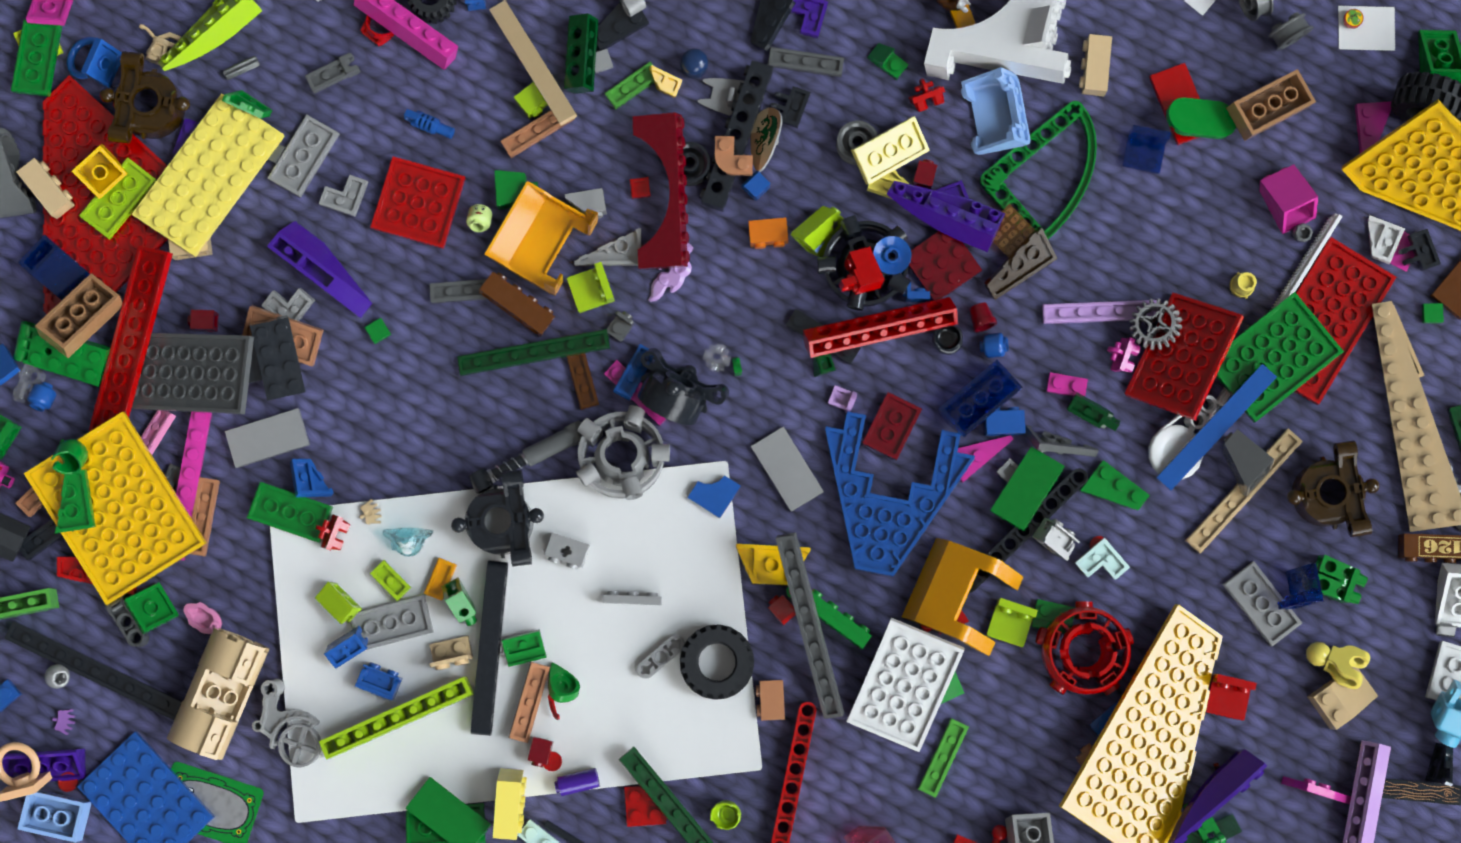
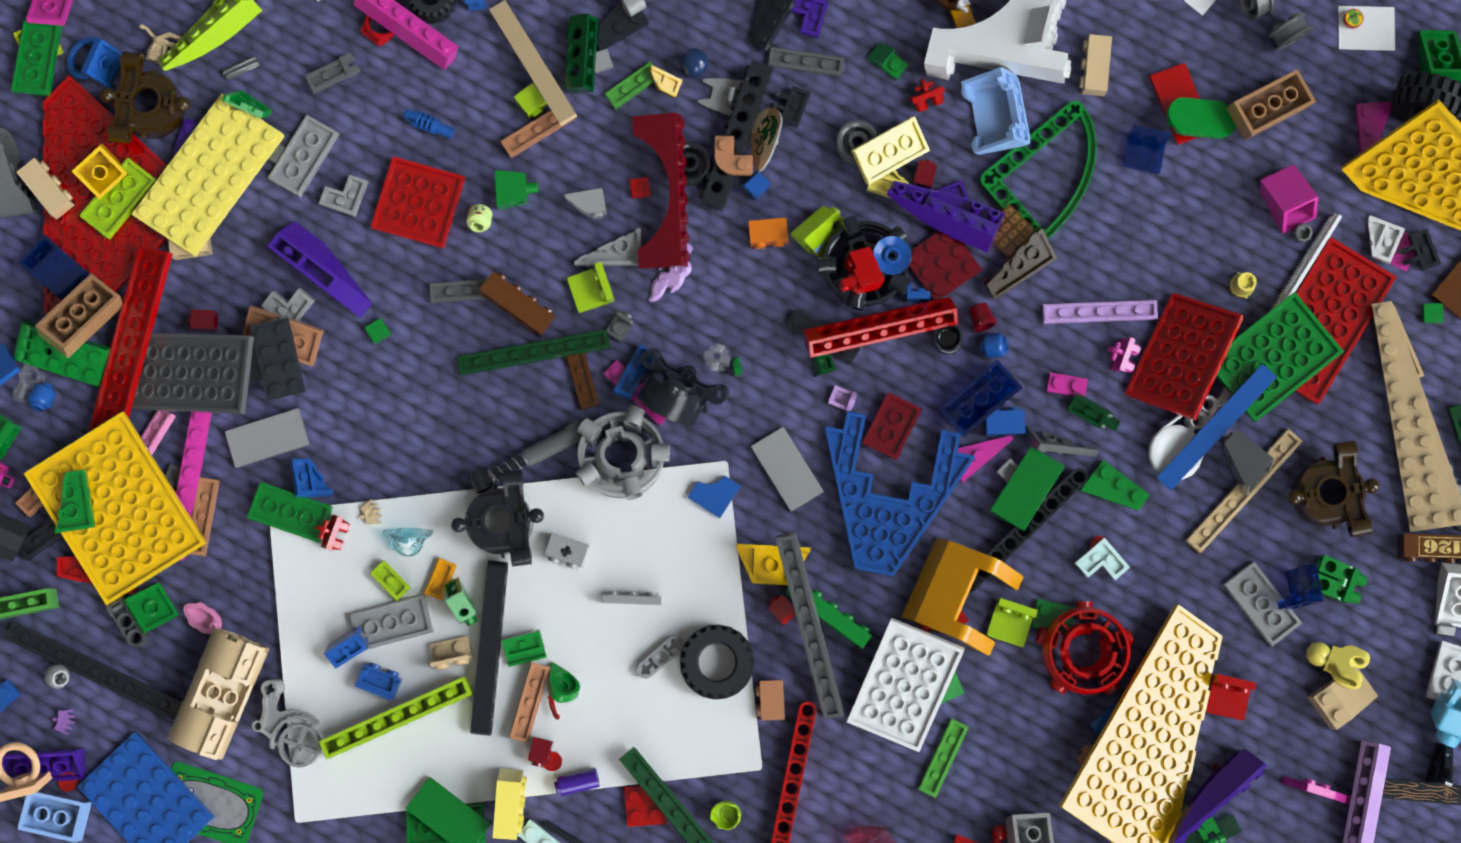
green helmet [51,439,88,474] -> none
lime hinge [315,582,362,624] -> none
light orange piece [485,181,598,296] -> none
green piece [985,166,1008,191] -> none
light grey hinge [1032,518,1080,561] -> none
light grey gear [1129,298,1182,350] -> none

